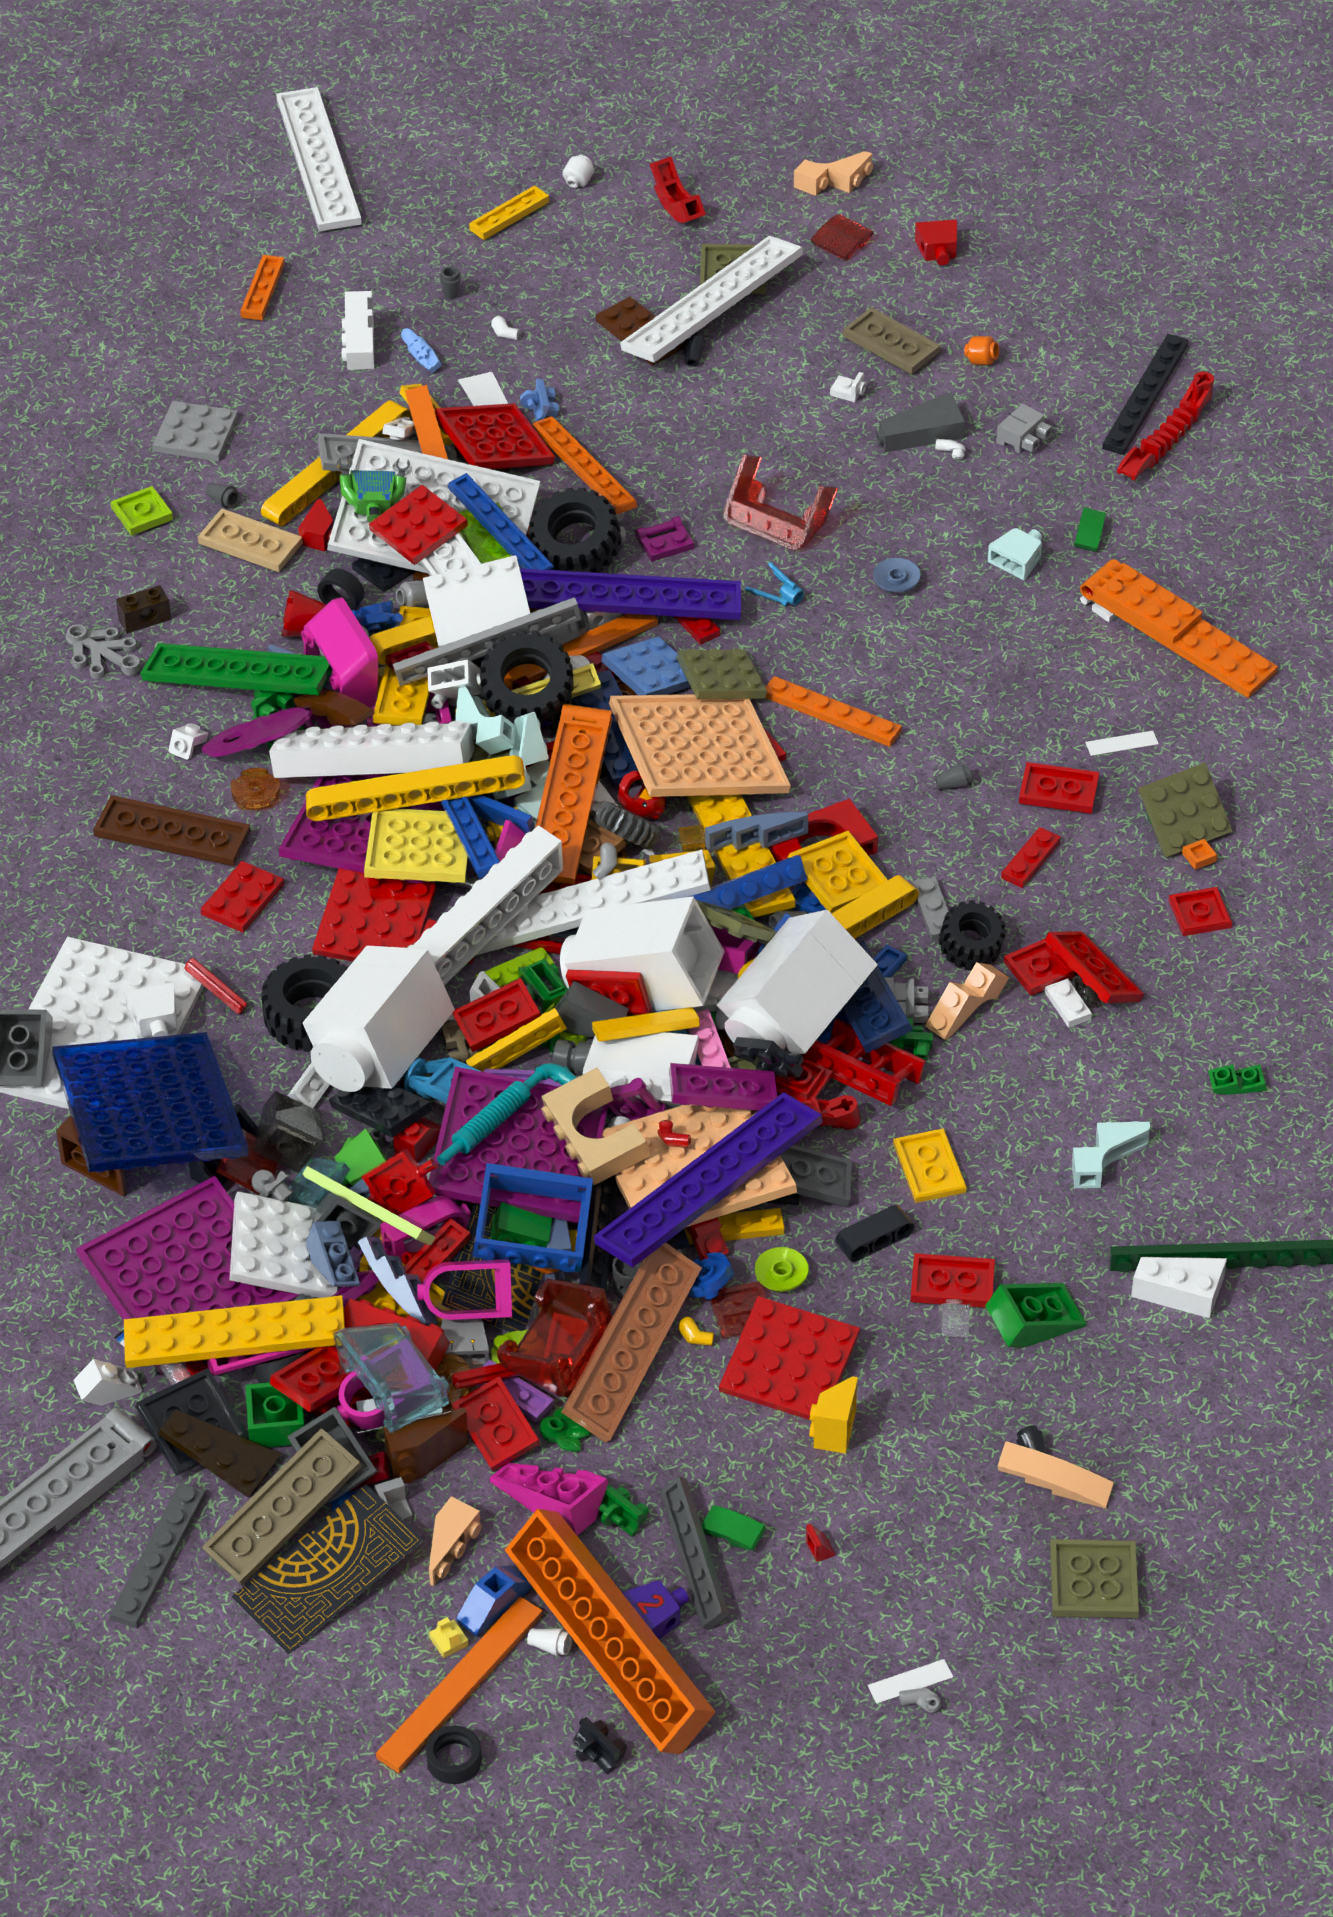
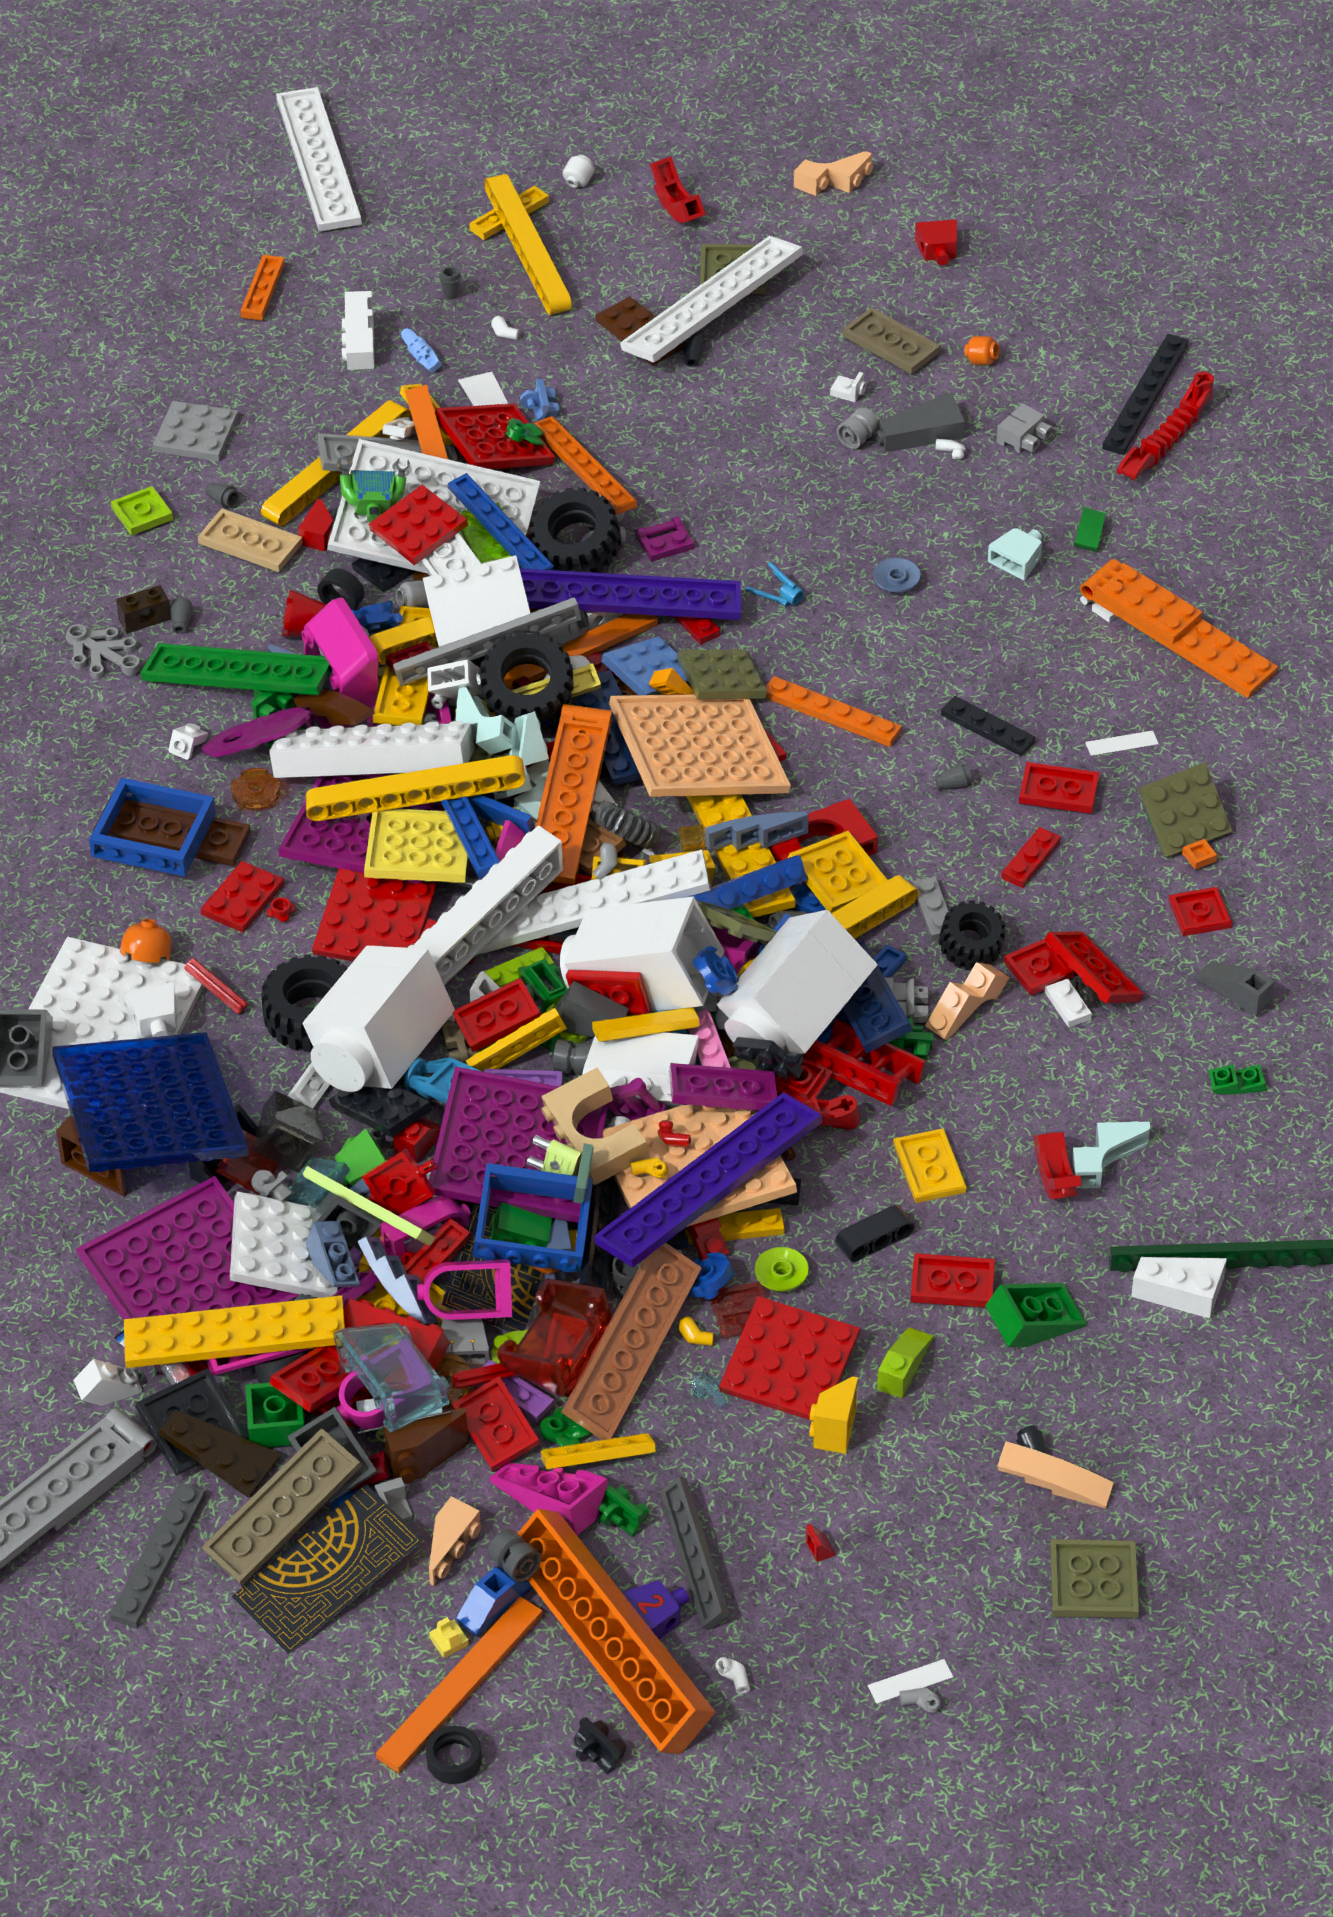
teal piece [437,1063,577,1165] -> none
white cone [528,1628,572,1657] -> none
red piece [618,771,667,820] -> none
green slope [701,1505,766,1551] -> none
clear red windscreen [723,454,838,550] -> none
dark grey plate [780,1145,852,1207] -> none
clear red slope [810,214,874,261] -> none
clear bracket [938,1299,970,1339] -> none
none -> blue window [89,778,216,877]
none -> orange cylinder [120,919,172,963]
none -> dark grey cone [170,598,194,634]
none -> red plate [266,897,296,922]
none -> yellow beam [484,174,572,315]
none -> dark grey wheel [488,1529,541,1582]
none -> green plate [506,418,544,446]
none -> yellowish green piece [527,1135,582,1176]
none -> yellow tile [541,1433,656,1469]
none -> sand green tile [573,1143,594,1204]
none -> yellow arm [630,1158,669,1178]
none -> light orange slope [649,668,694,695]
none -> clear light blue plate [691,1371,727,1408]
none -> blue plate [692,946,738,995]
none -> white arm [715,1657,750,1694]
none -> light grey wheel [837,407,879,450]
none -> lime slope [877,1327,934,1399]
none -> black plate [941,696,1035,756]
none -> red arch [1033,1131,1082,1199]
none -> dark grey slope [1195,961,1275,1016]

